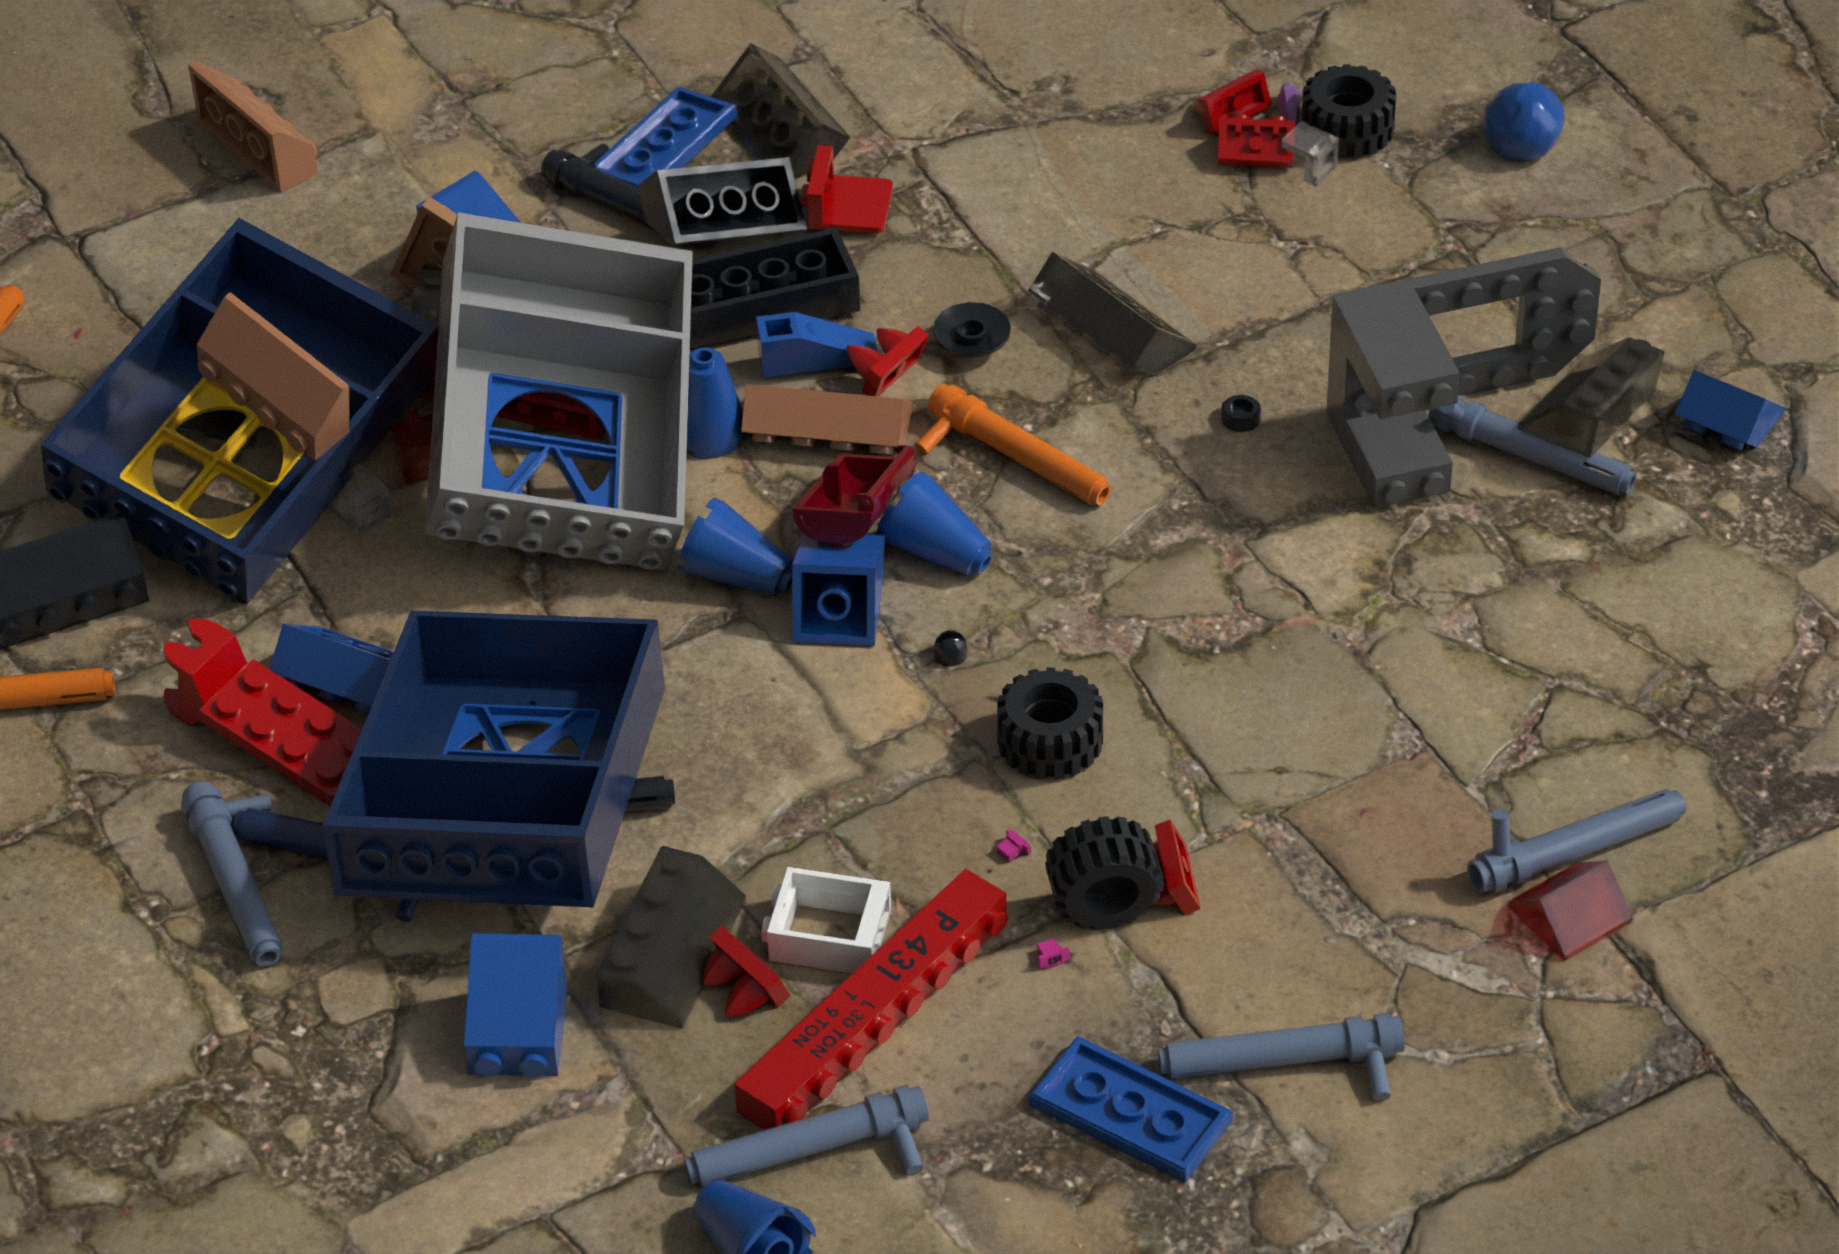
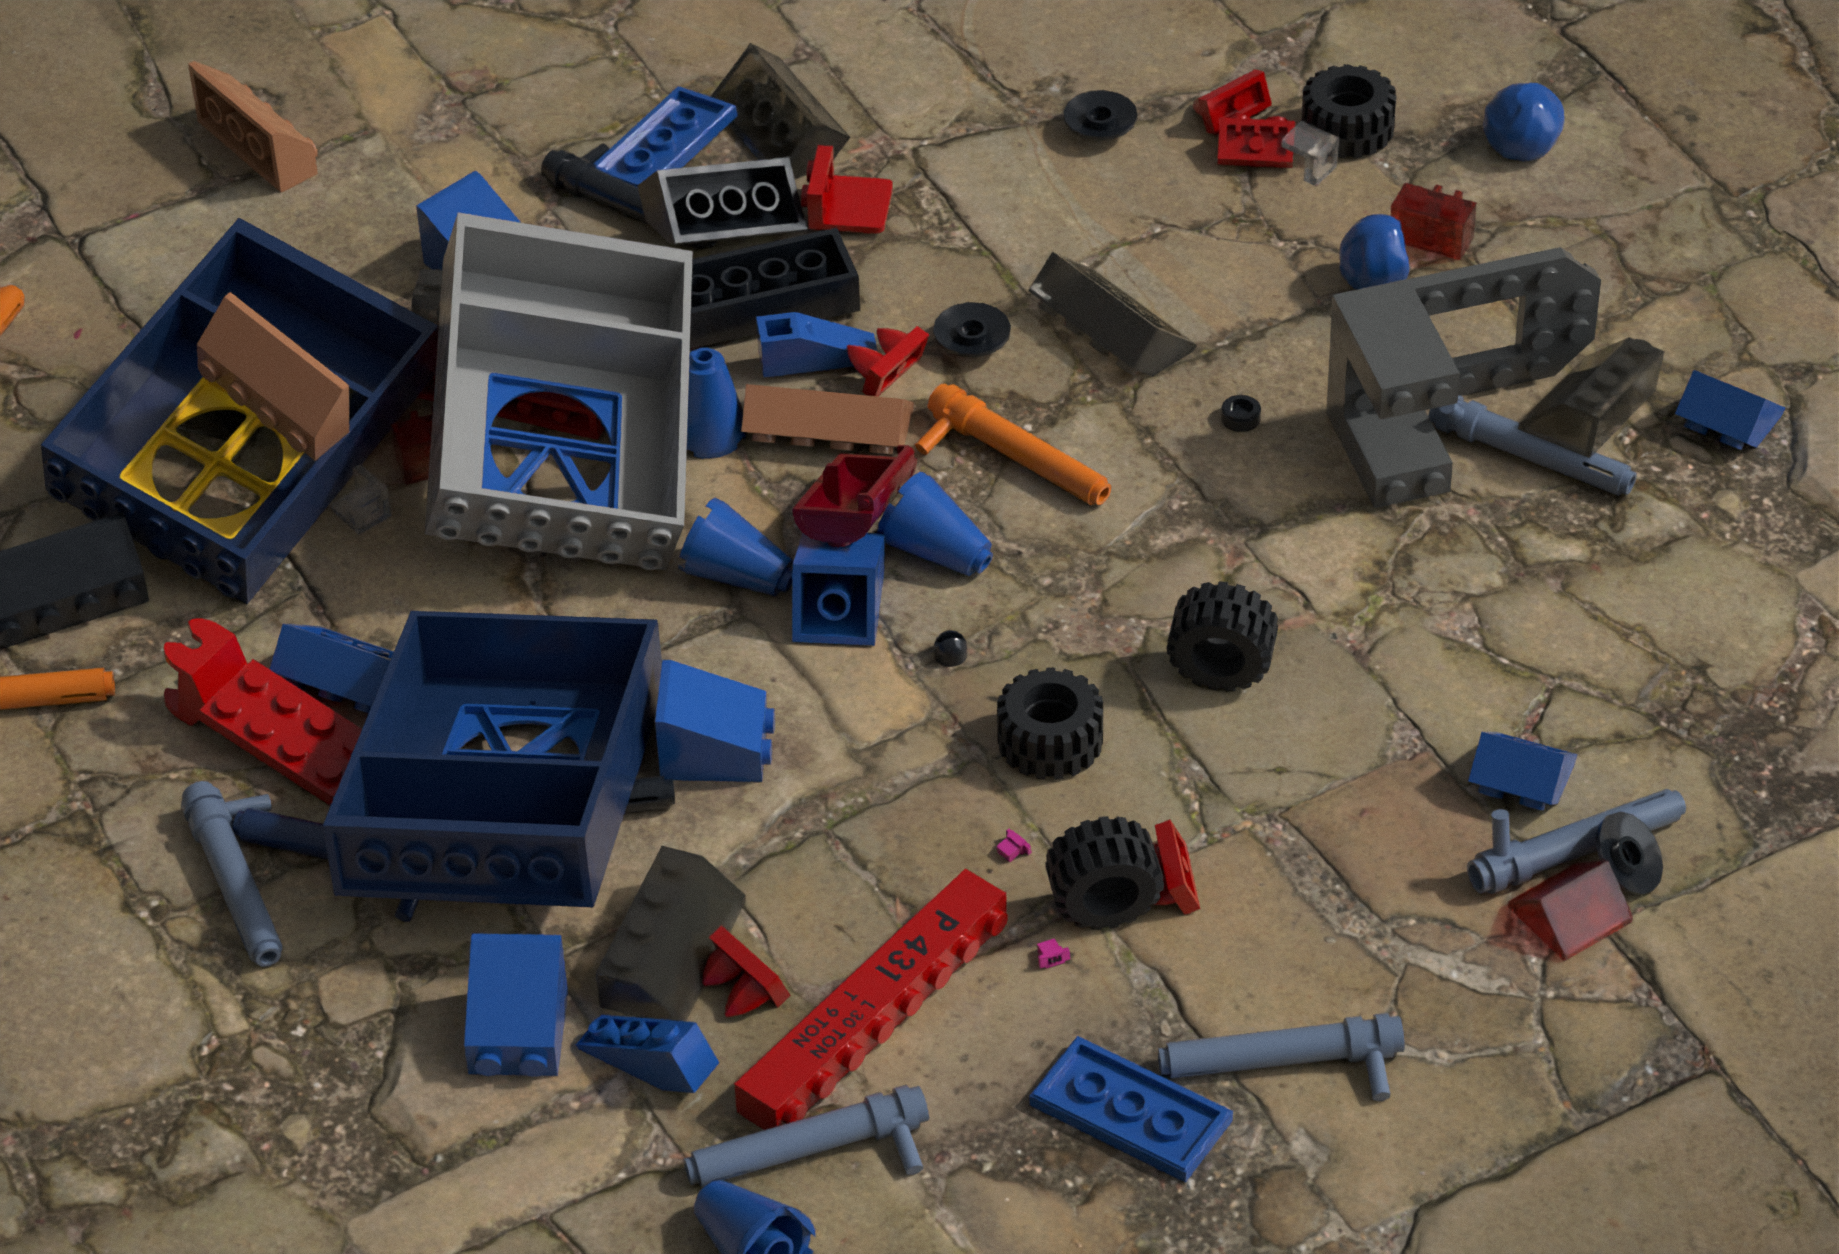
medium nougat wing [390,196,457,295] -> none
white window [761,867,891,974] -> none
medium lavender bar [1278,83,1302,133] -> none
none -> blue slope [576,1015,719,1093]
none -> blue slope [655,660,775,782]
none -> black dish [1063,90,1138,141]
none -> black tyre [1166,581,1278,692]
none -> blue piece [1339,214,1410,290]
none -> clear red brick [1390,183,1477,260]
none -> blue slope [1468,732,1578,810]
none -> black dish [1596,811,1663,896]

